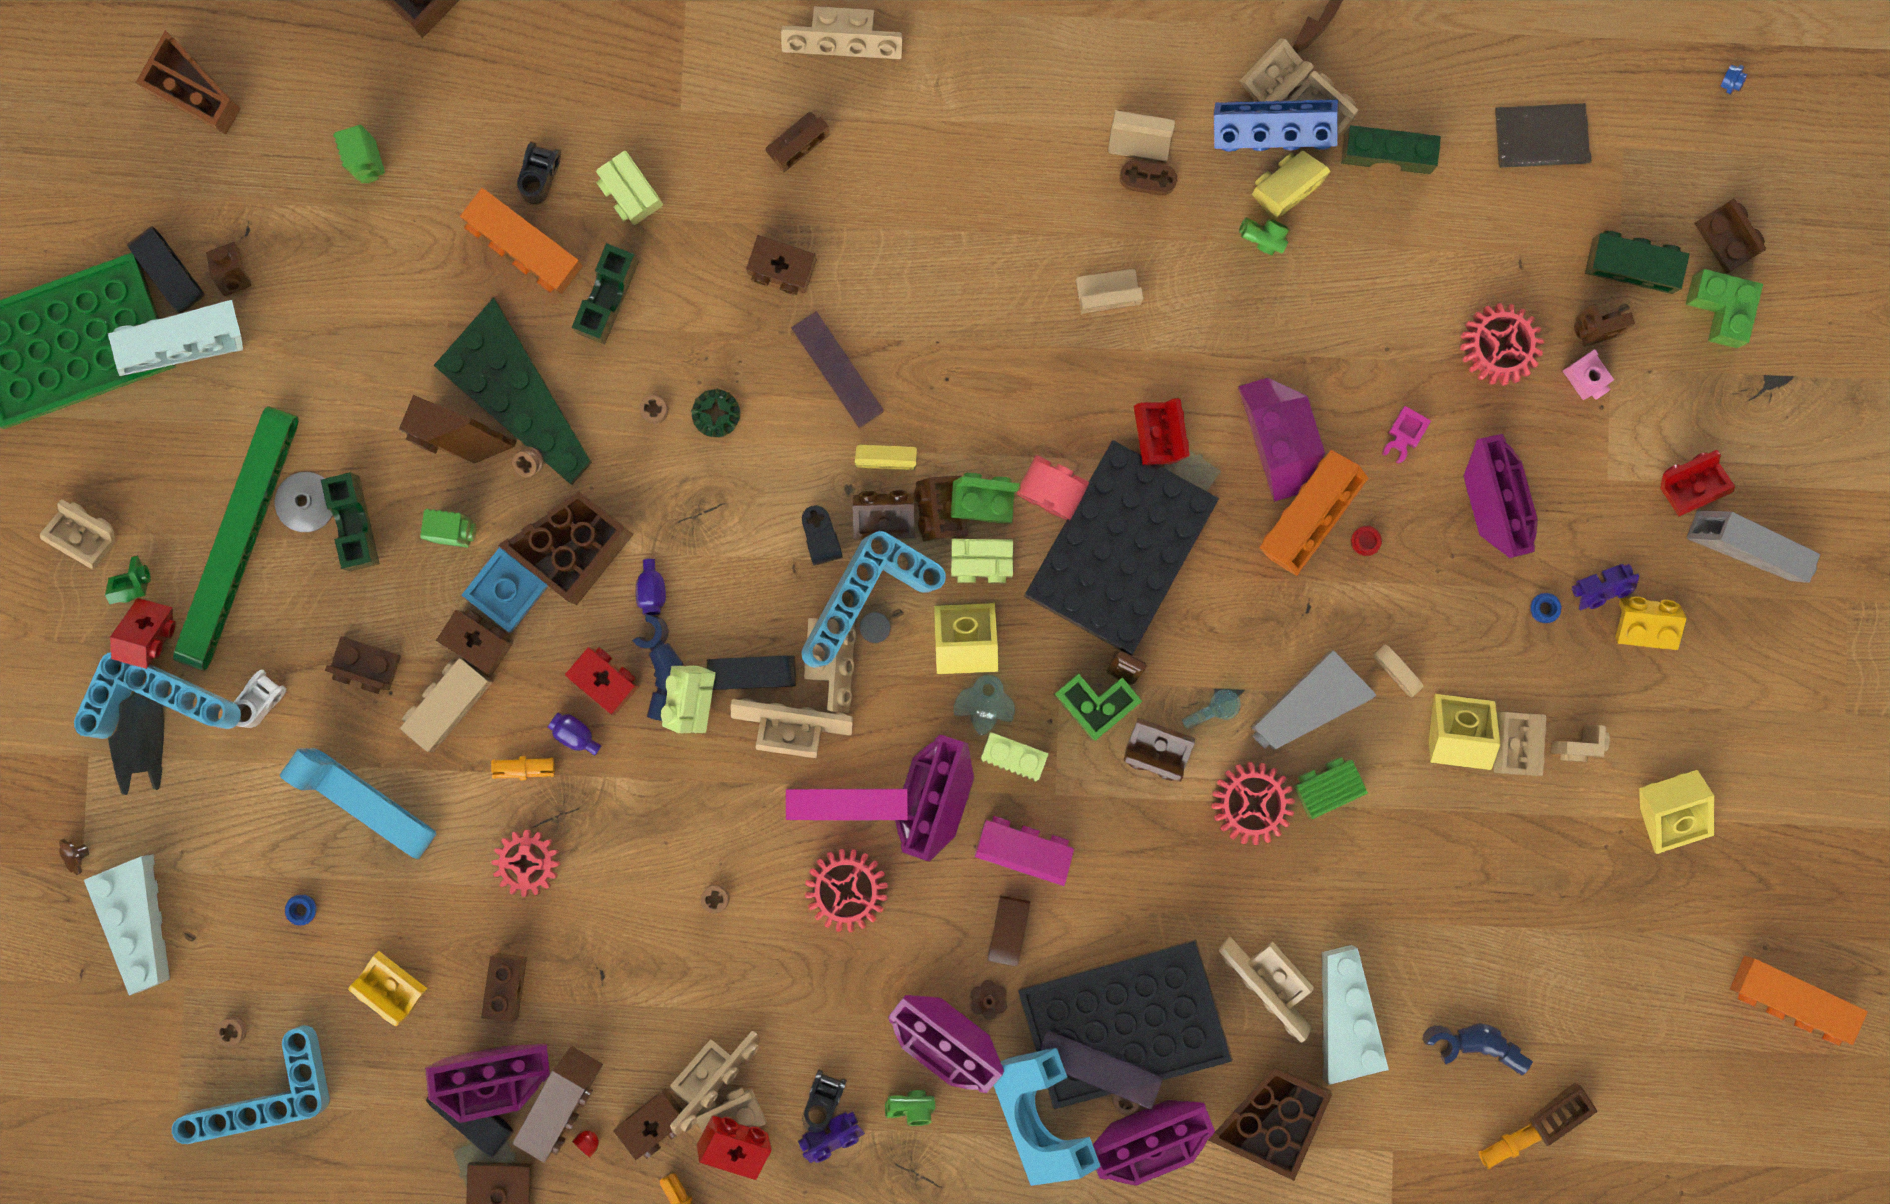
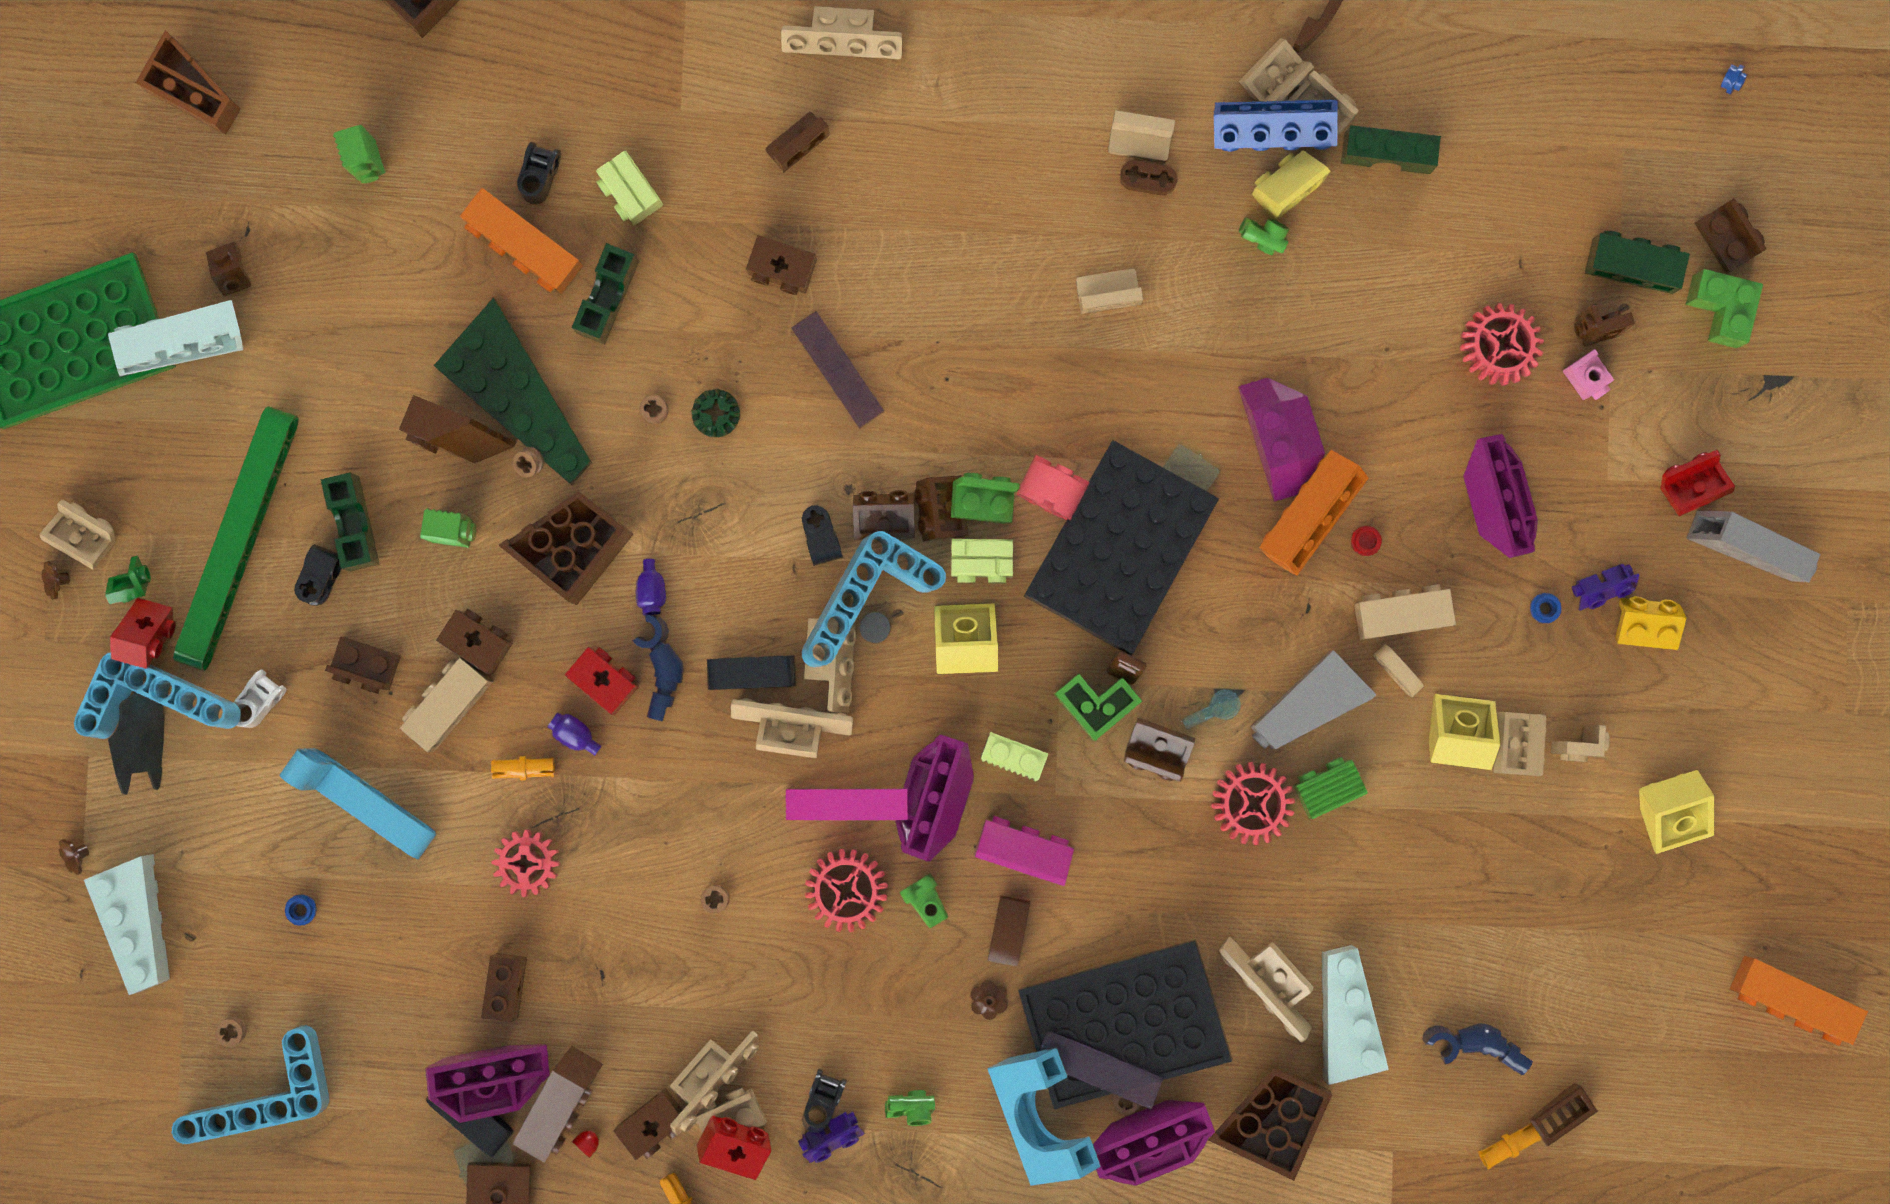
black beam [127,226,205,314] -> none
light grey dish [275,472,333,532] -> none
yellow bracket [348,951,427,1026] -> none
dark azure plate [462,547,548,633] -> none
yellowish green brick [661,666,715,733] -> none
light yellow slope [855,445,917,470] -> none
magenta wedge [888,995,1004,1093] -> none
clear light blue plate [954,675,1015,735] -> none
red bracket [1133,398,1190,465] -> none
dark pink plate [1382,406,1431,464] -> none
clear smoke piece [1495,103,1592,168] -> none
none -> reddish brown plant [42,561,70,600]
none -> black piece [294,544,342,606]
none -> bright green plate [899,873,949,928]
none -> tan brick [1354,584,1456,640]

